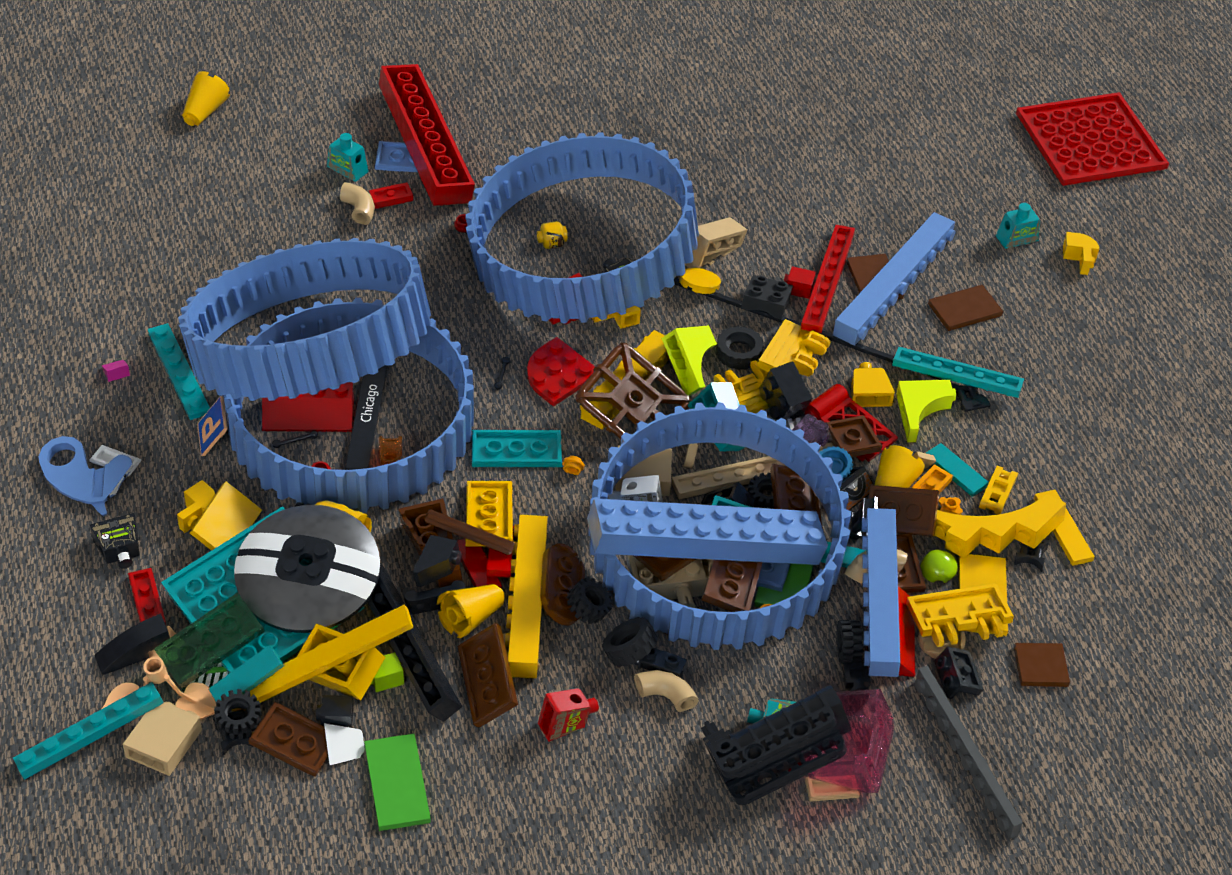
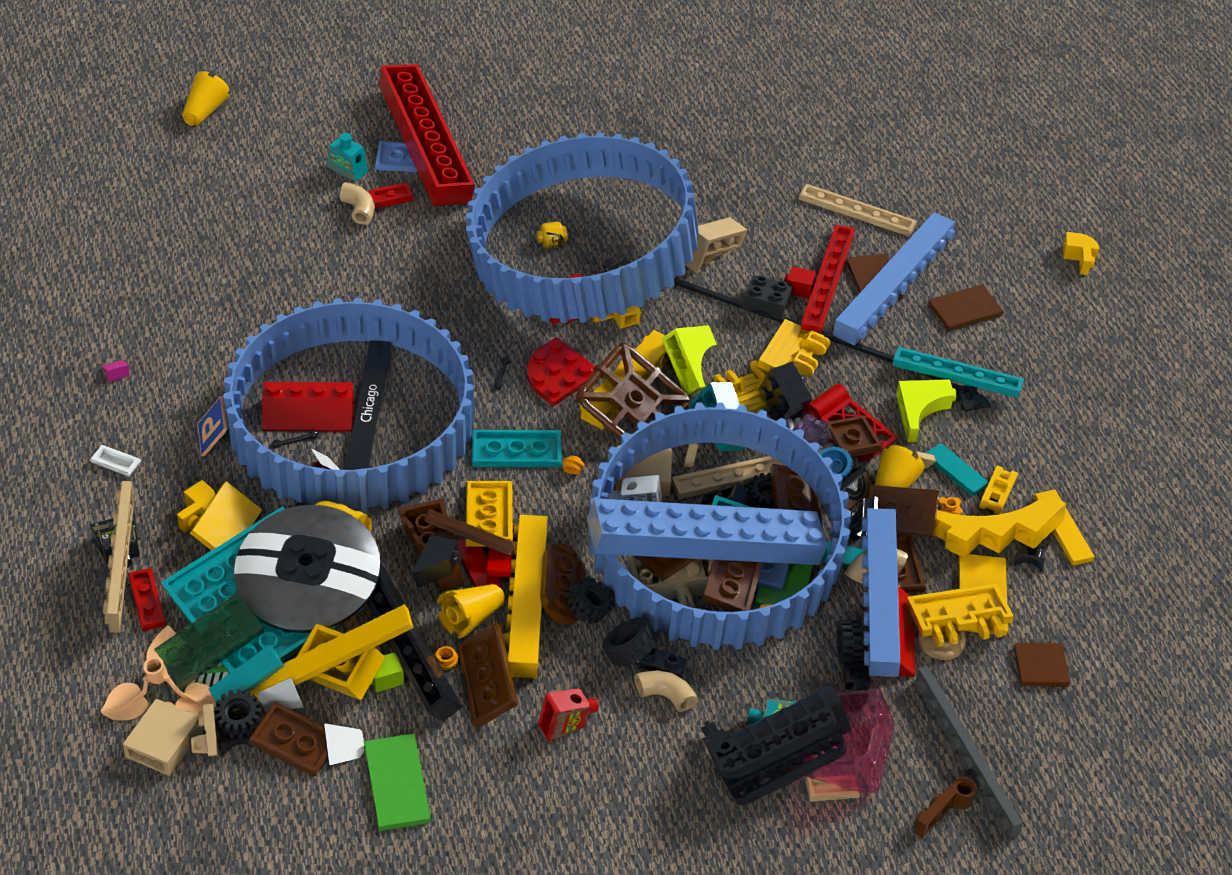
teal plate [13,682,164,780] -> none
medium blue animal [38,436,133,517] -> none
black slope [94,614,171,675] -> none
teal plate [147,323,210,420] -> none
medium blue piece [178,238,431,401] -> none
black brick [316,695,354,728] -> none
clear orange piece [379,436,402,466] -> none
black plate [404,580,465,615] -> none
red plate [454,214,467,232] -> none
yellow tile [679,268,721,294] -> none
black tyre [716,326,764,370] -> none
yellow torso [851,362,895,407] -> none
light orange plate [911,464,953,494] -> none
lime hair [920,550,958,583] -> none
black bracket [934,646,984,699] -> none
teal torso [996,203,1040,249] -> none
red plate [1016,92,1169,186] -> none
none -> tan plate [103,481,134,633]
none -> tan hinge [191,704,218,757]
none -> white sticker [258,678,303,712]
none -> white sticker [311,449,340,470]
none -> light orange plate [434,646,458,670]
none -> tan tile [798,184,917,237]
none -> reddish brown plate [914,777,976,839]

